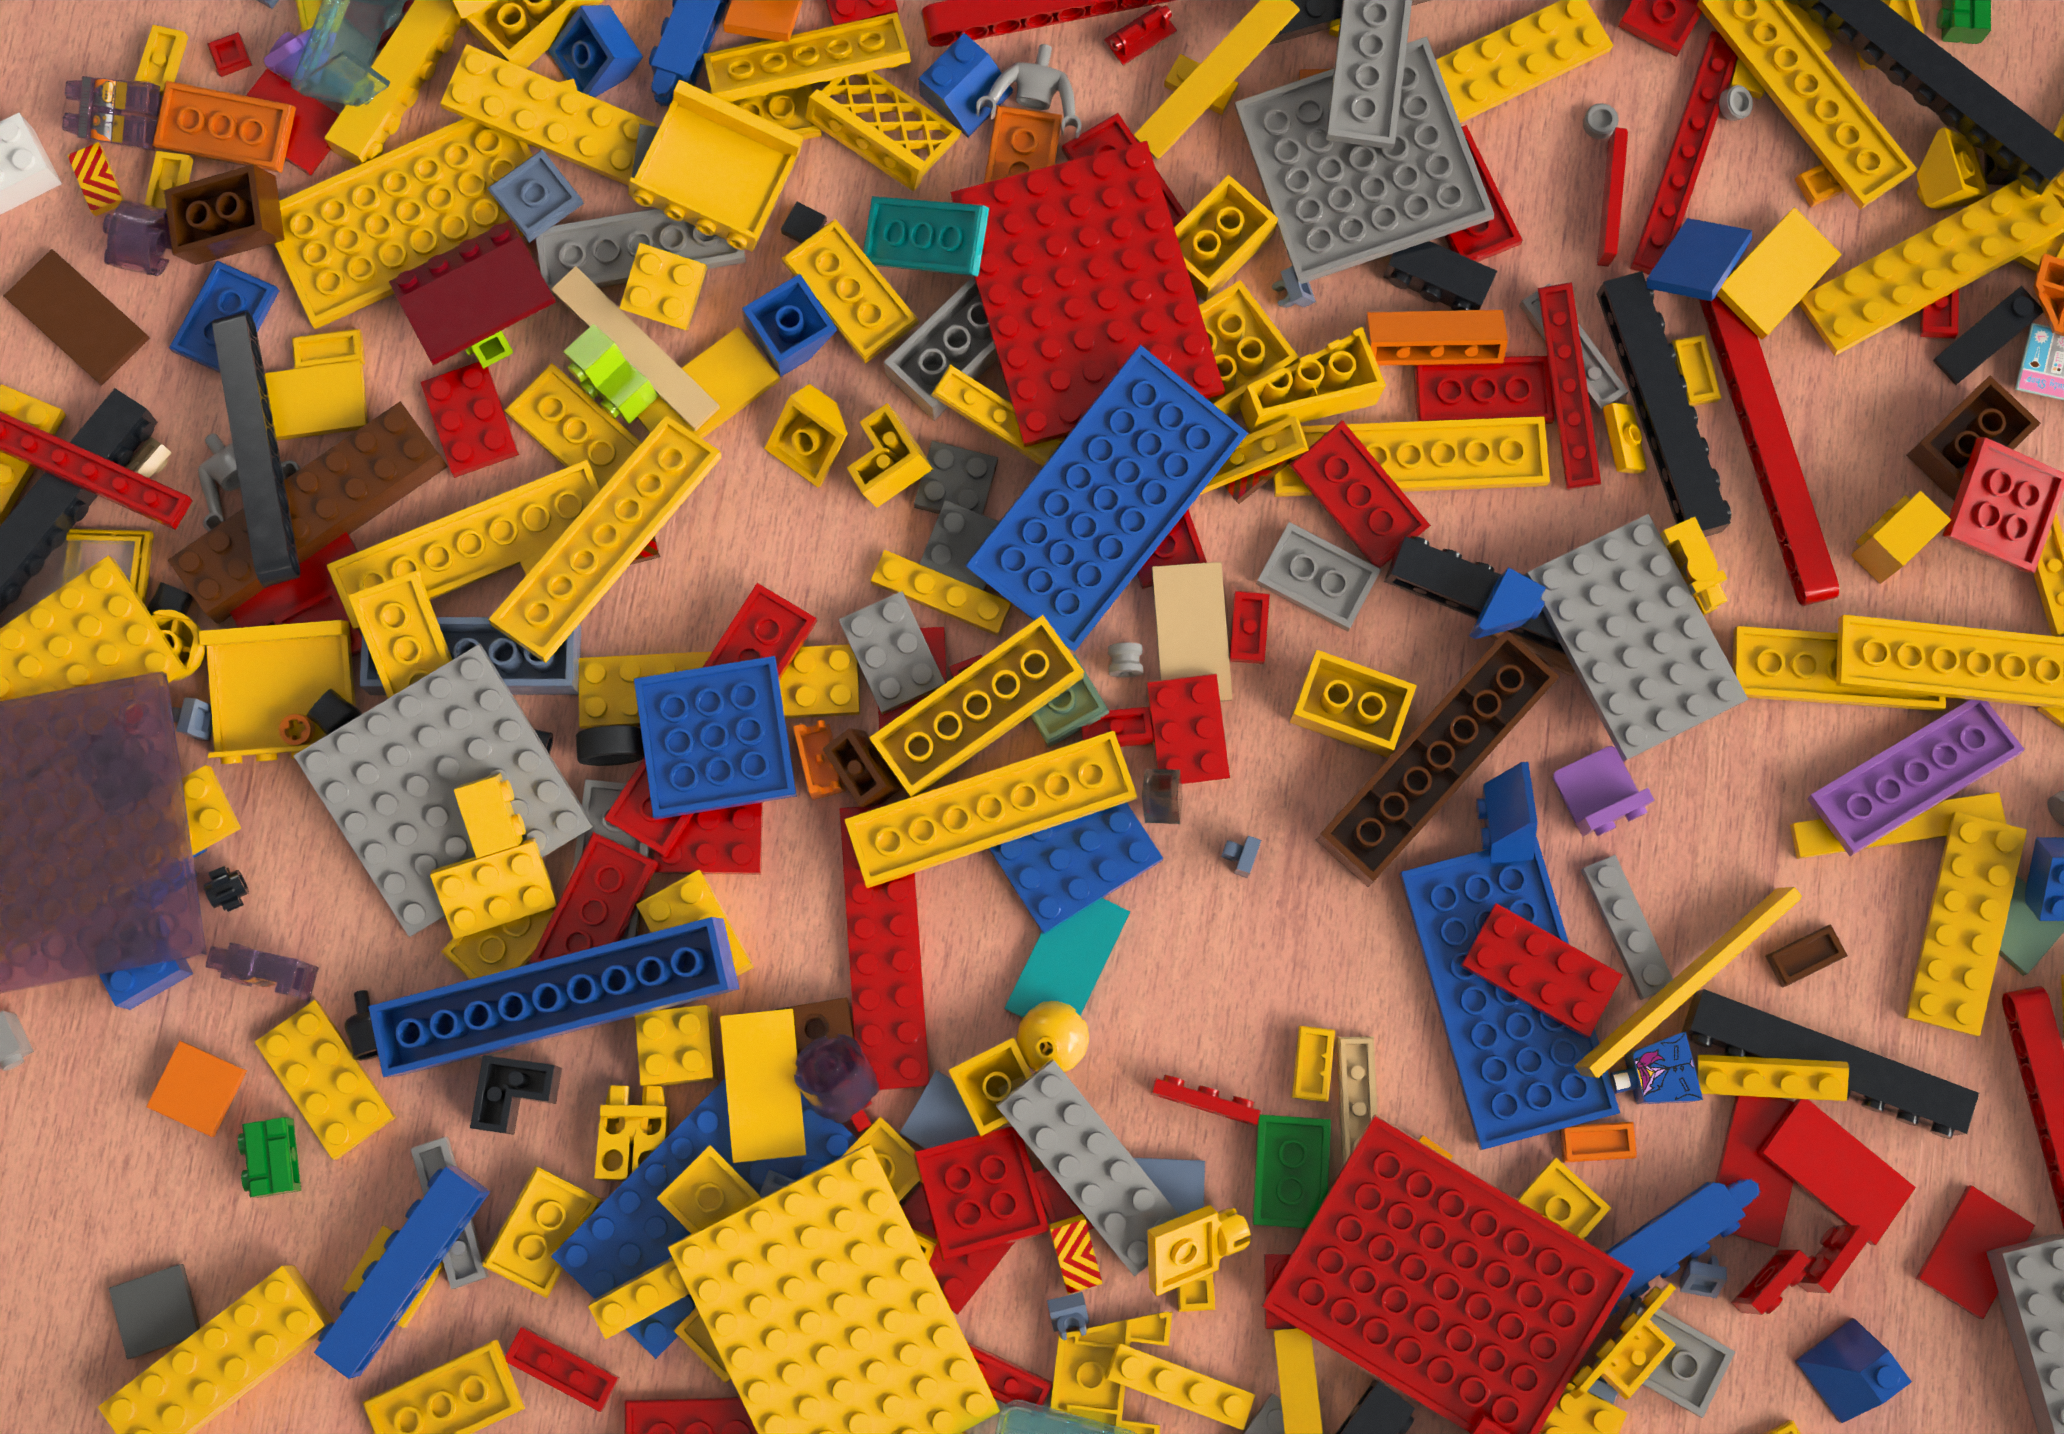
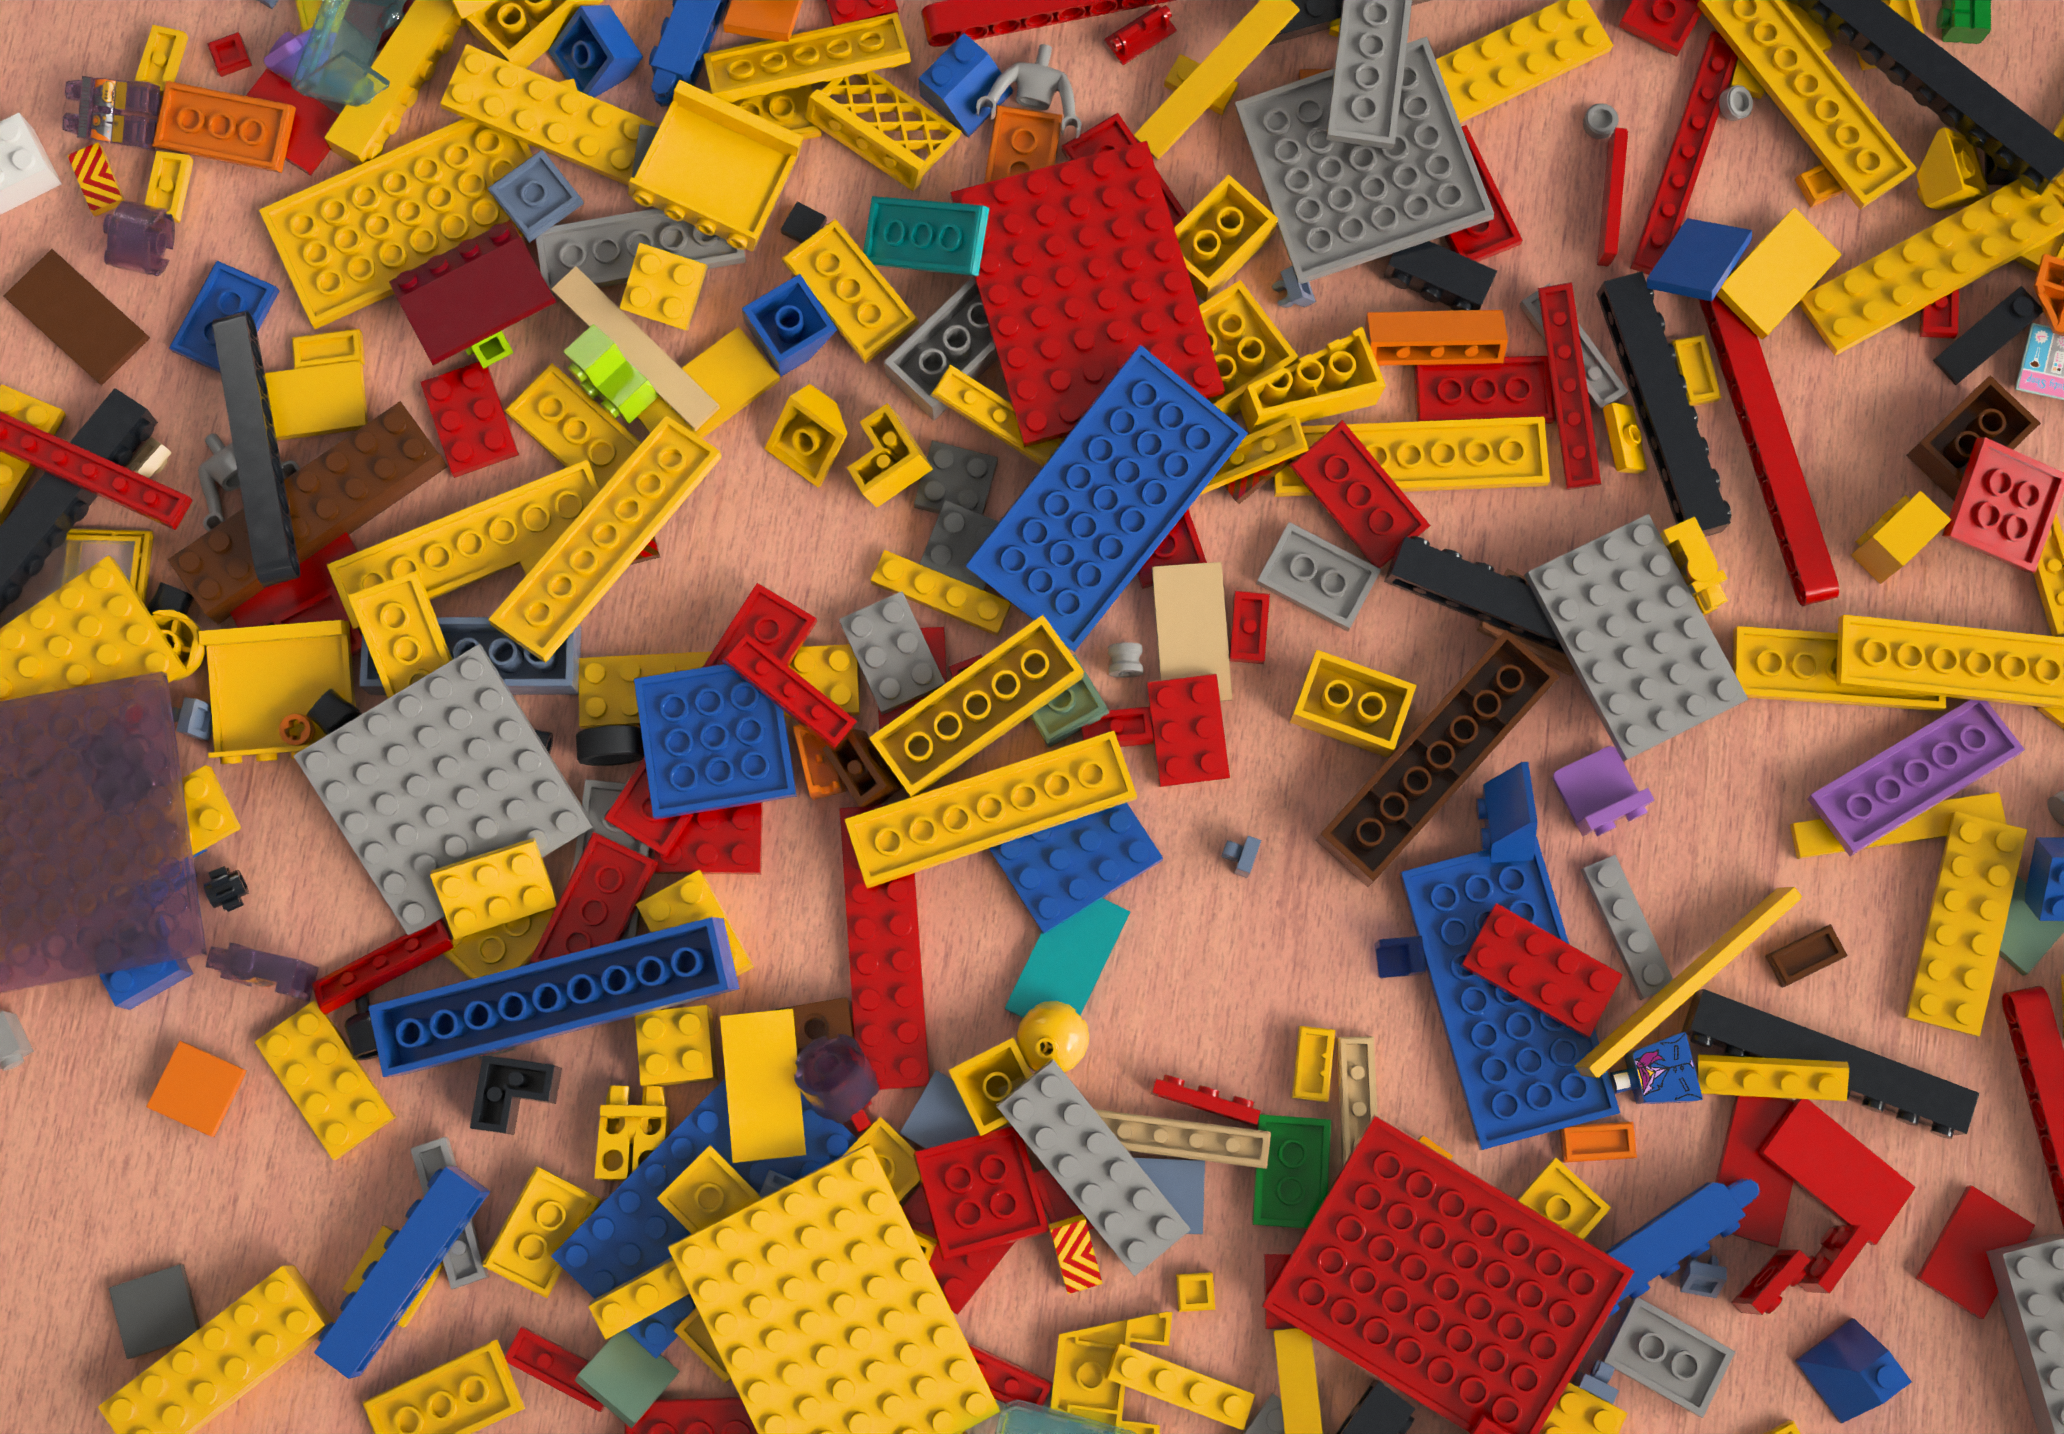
reddish brown brick [164,164,285,265] -> none
green brick [238,1117,301,1198] -> none
yellow brick [454,773,526,859] -> none
sand blue tile [1047,1292,1089,1340] -> none
clear smoke brick [1142,769,1183,824] -> none
yellow plate [1147,1205,1251,1296] -> none
blue slope [1469,567,1546,639] -> none
yellow bracket [1569,1283,1676,1400] -> none
none -> red tile [311,918,454,1015]
none -> sand green tile [575,1329,680,1428]
none -> red tile [722,632,857,750]
none -> tan tile [1094,1109,1271,1169]
none -> clear blue panel [1374,936,1426,978]

